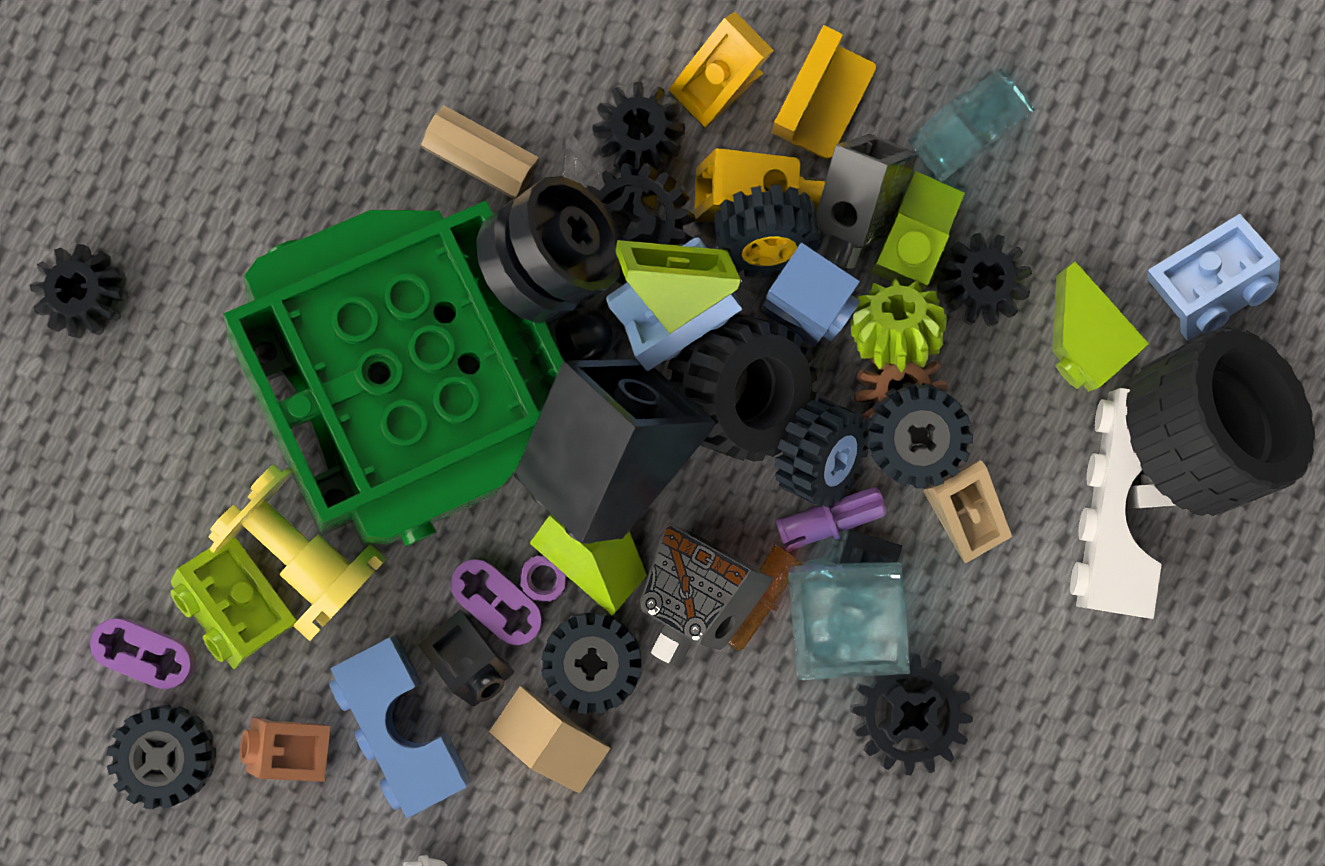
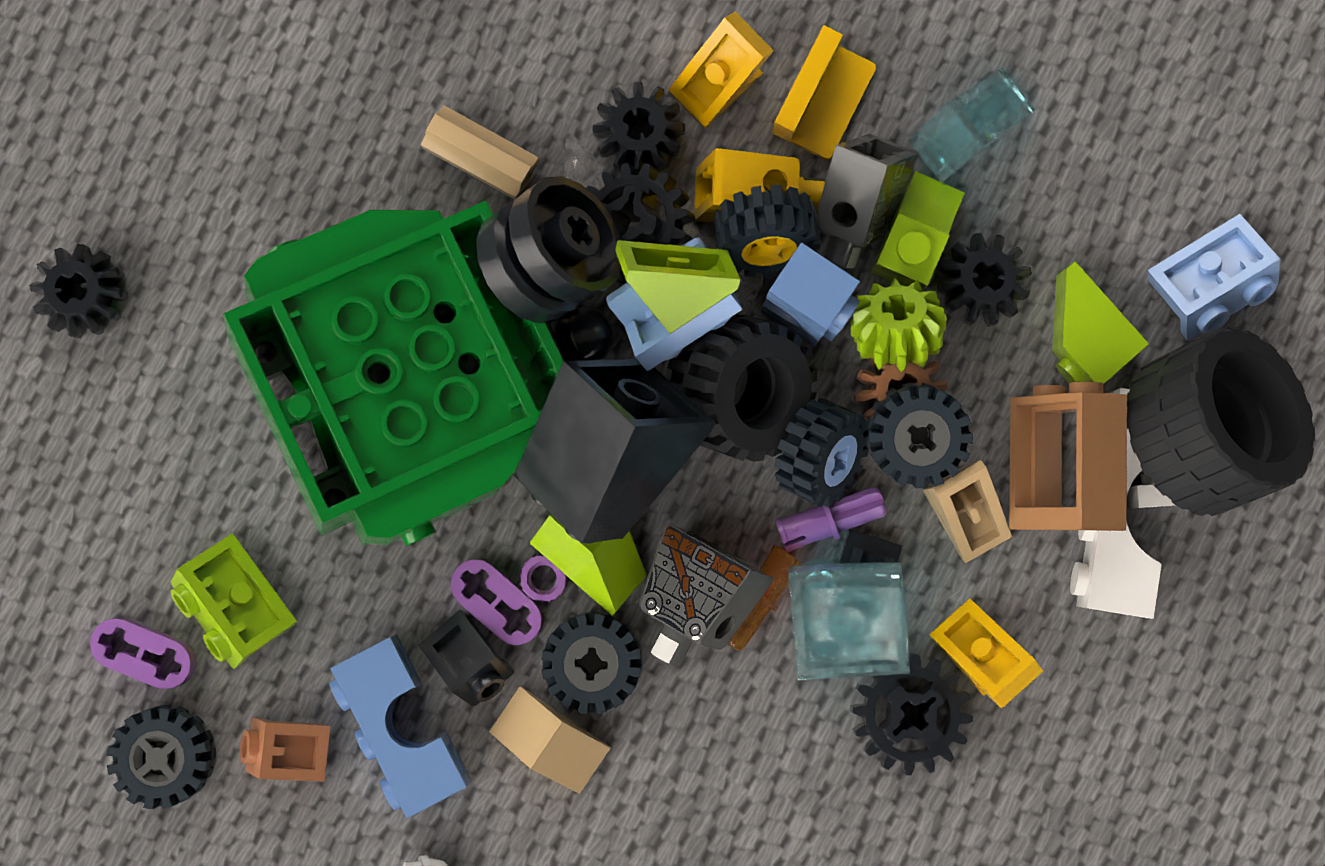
light yellow piece [209,464,387,641] -> none
none -> yellow slope [929,598,1043,709]
none -> medium nougat window [1009,382,1127,531]

